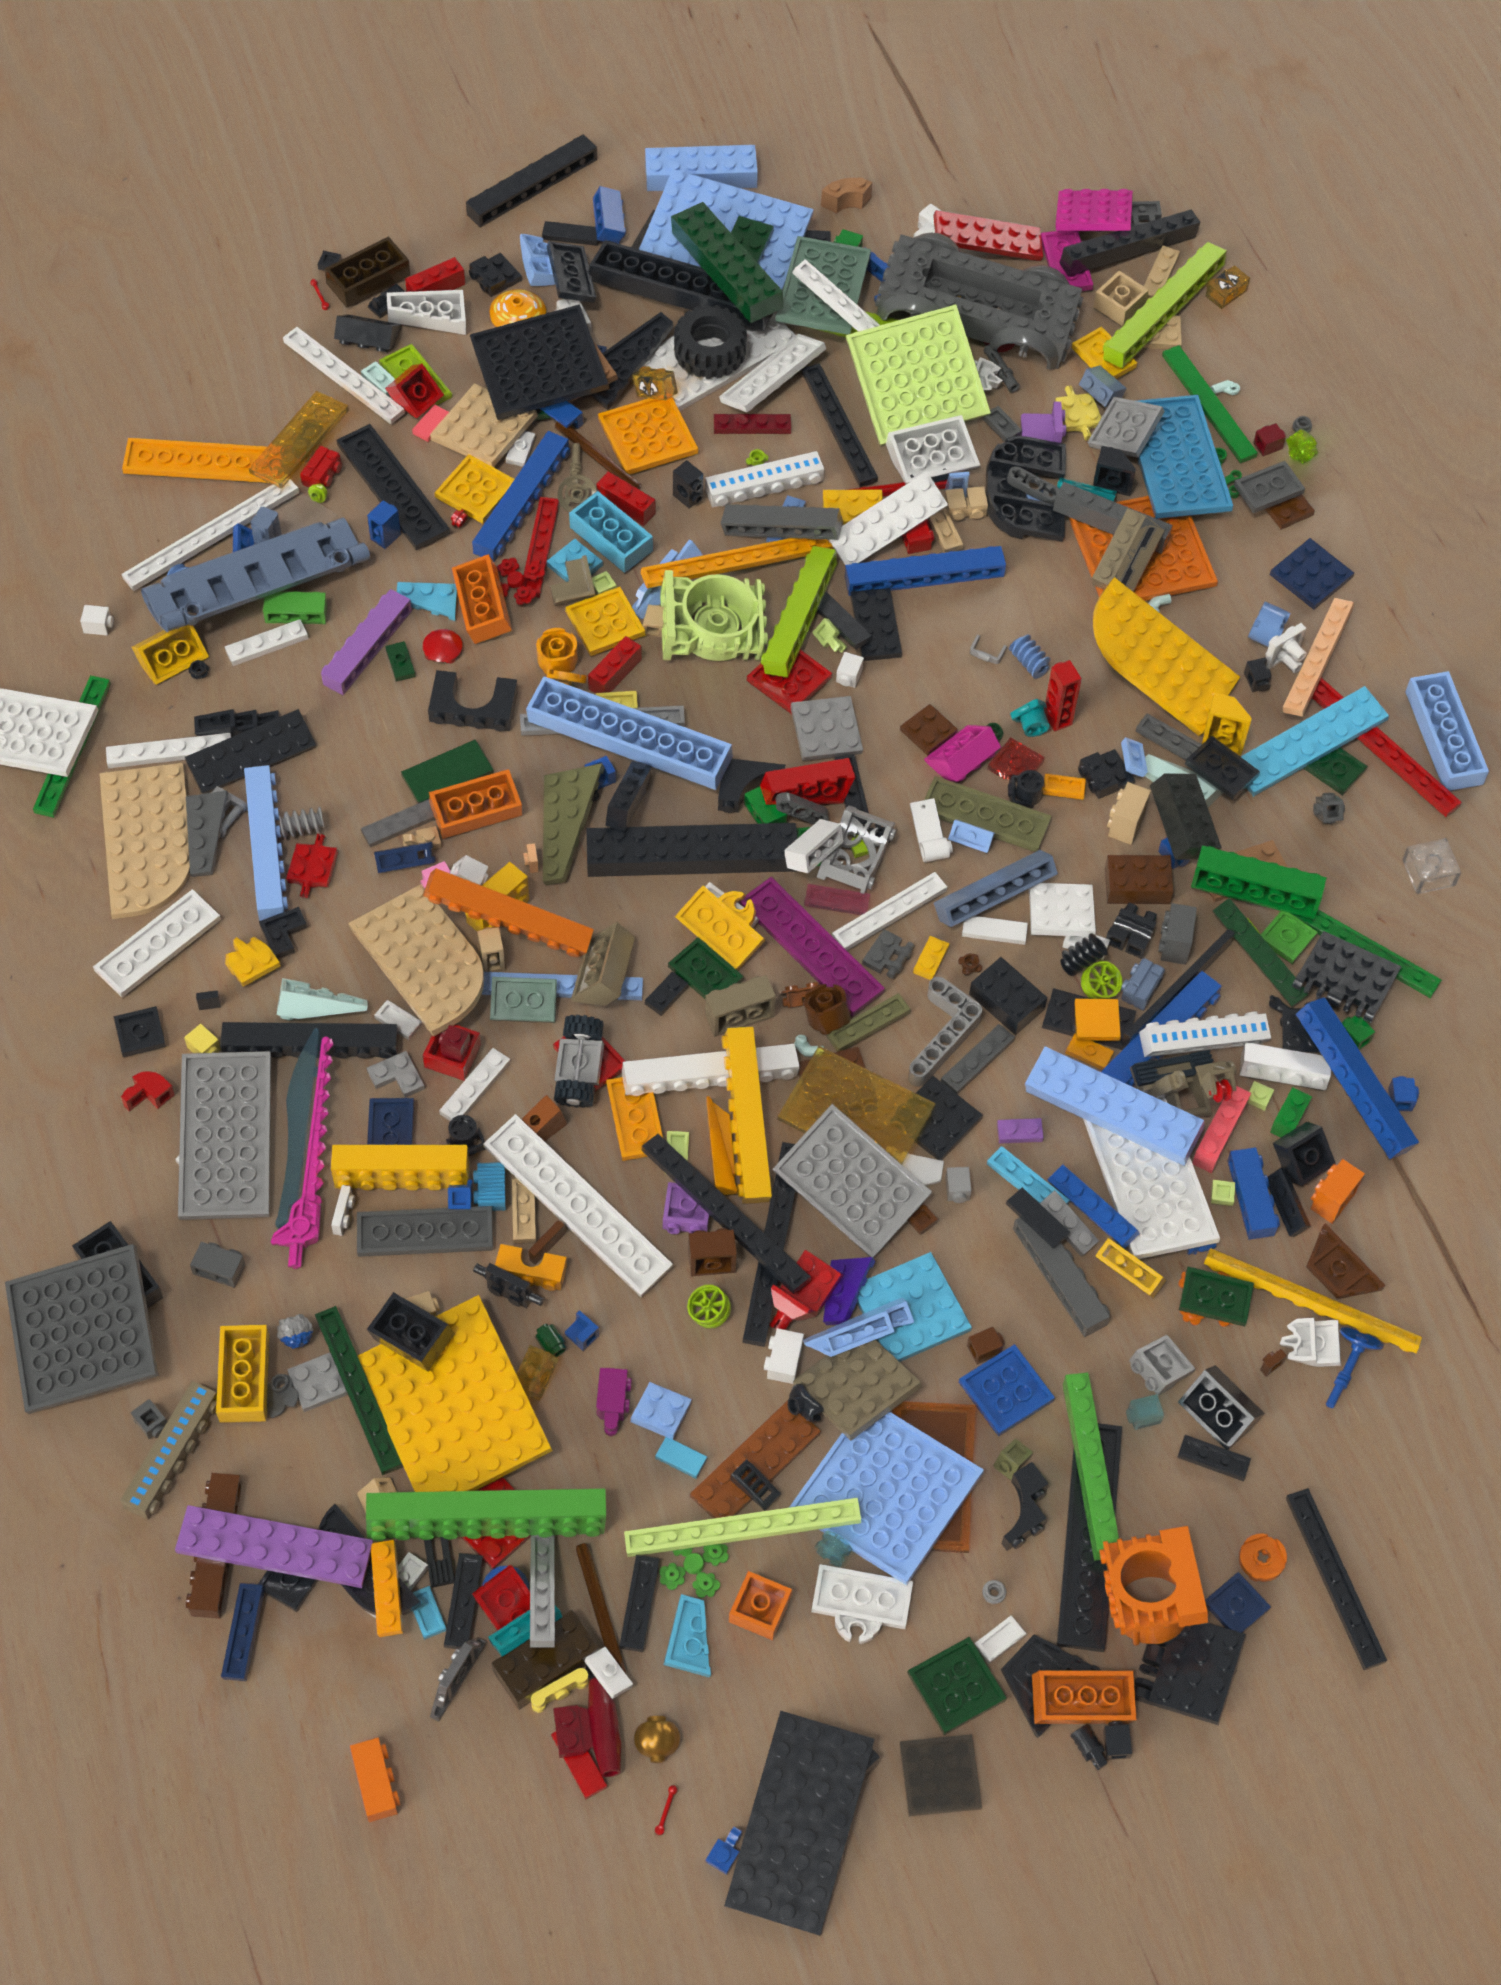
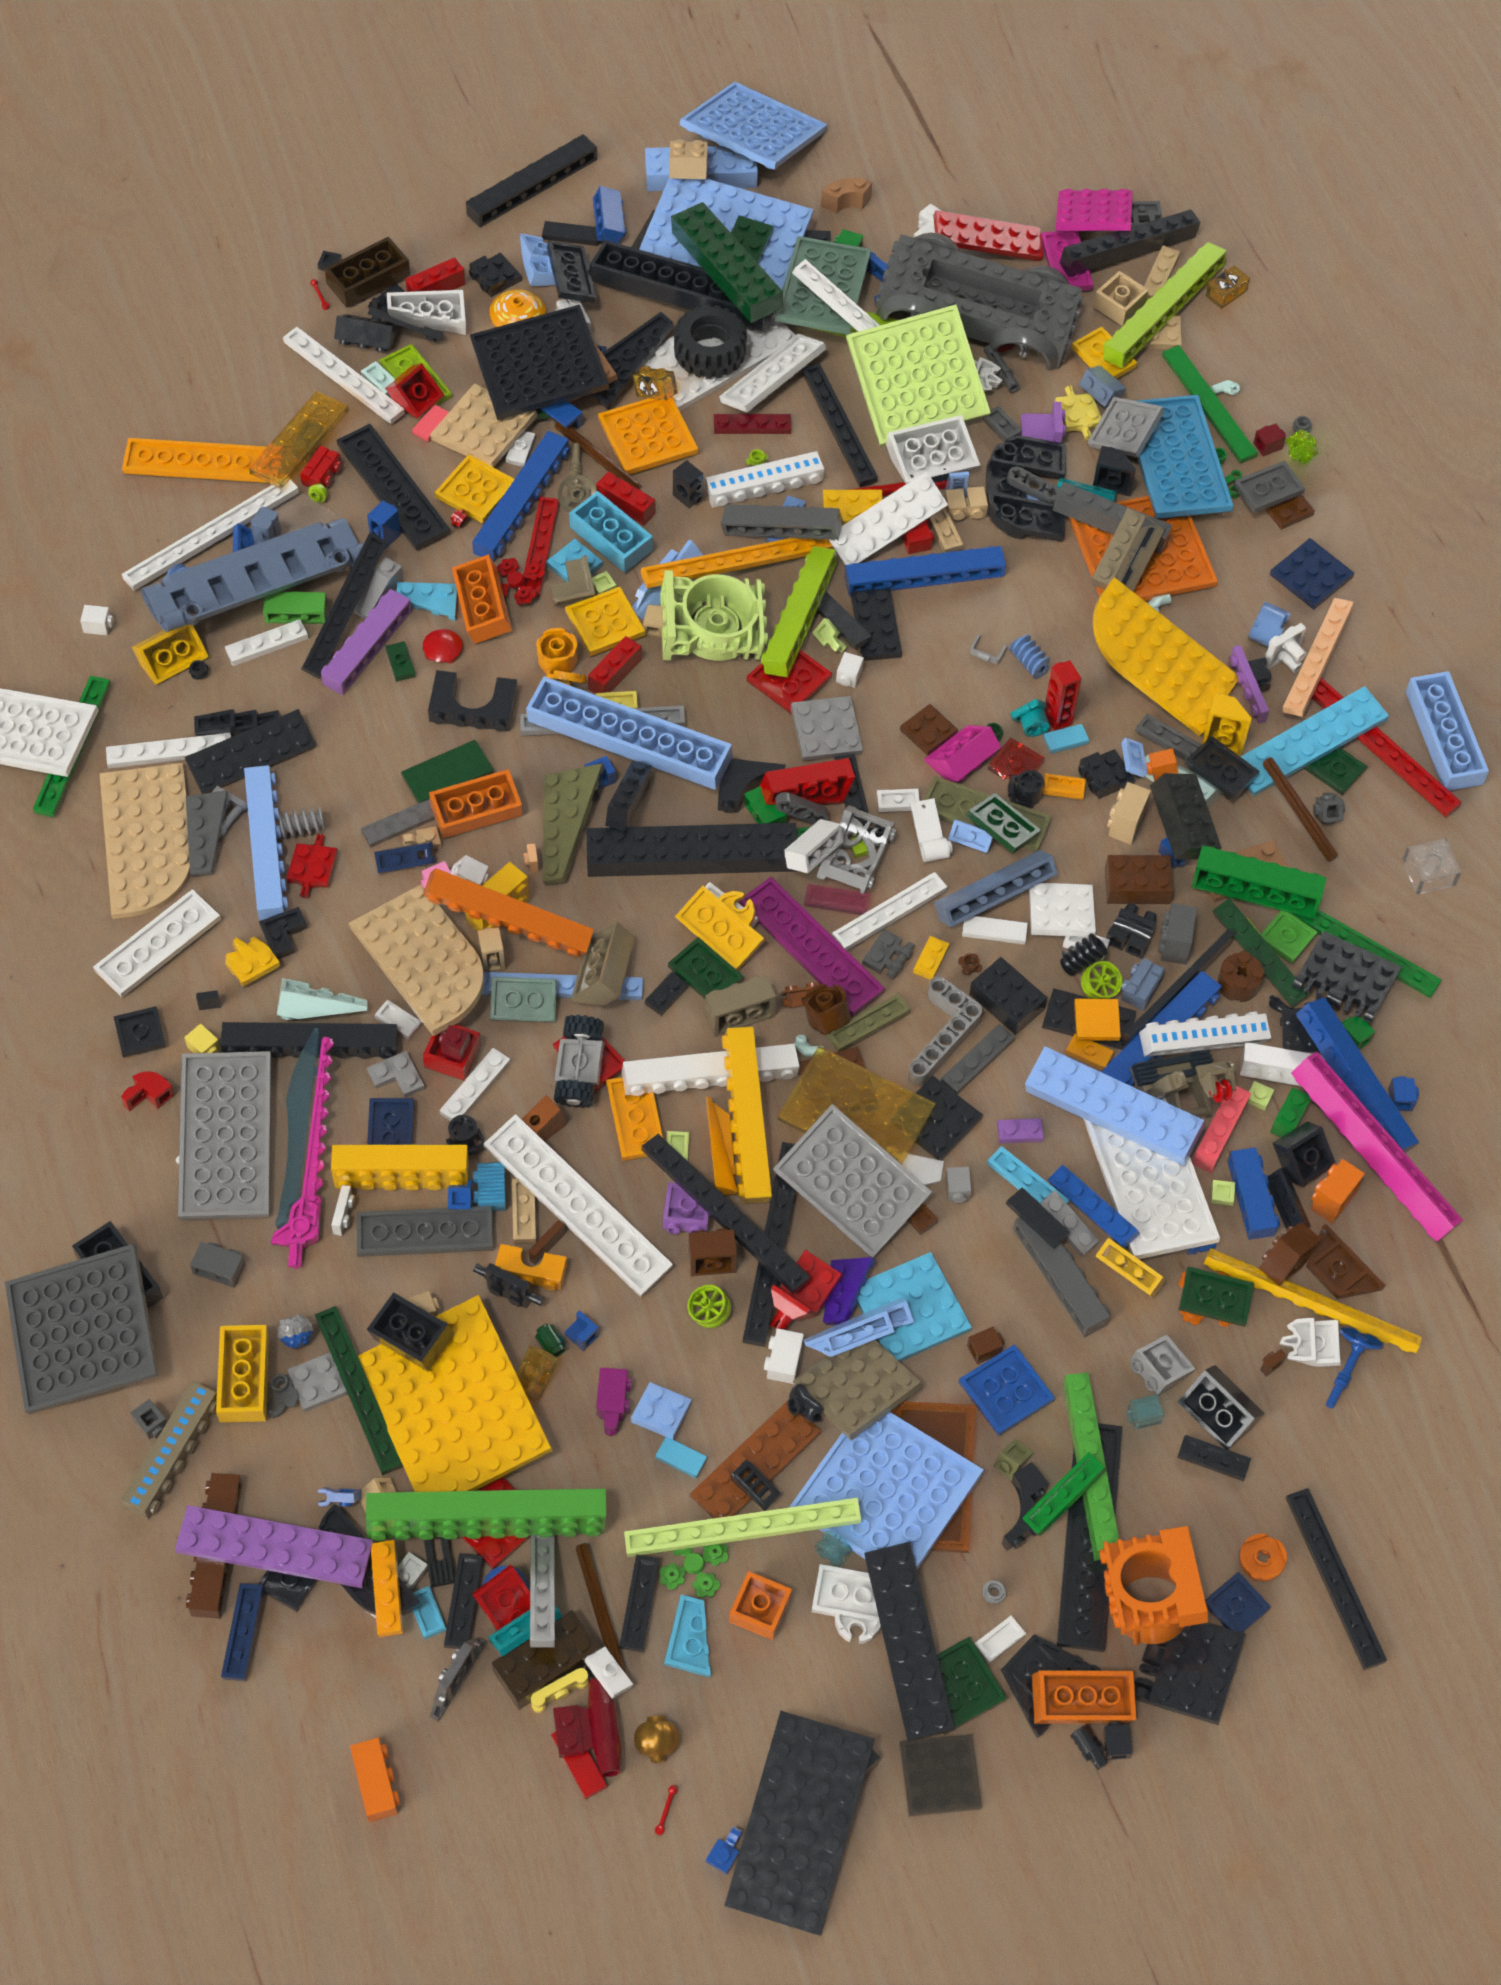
none -> black plate [301,532,387,679]
none -> plate [318,1487,362,1507]
none -> light grey slope [353,557,404,619]
none -> black container [368,307,443,342]
none -> tan brick [669,139,708,179]
none -> light blue plate [680,82,828,169]
none -> black plate [864,1542,955,1742]
none -> white plate [877,789,920,812]
none -> dark green plate [967,793,1041,854]
none -> green plate [1022,1452,1107,1536]
none -> medium azure tile [1043,724,1089,754]
none -> orange brick [1146,748,1179,781]
none -> reddish brown brick [1218,951,1264,1002]
none -> medium lavender plate [1229,645,1269,724]
none -> reddish brown brick [1259,1222,1322,1286]
none -> reddish brown axle [1263,757,1338,862]
none -> dark pink brick [1291,1052,1463,1242]

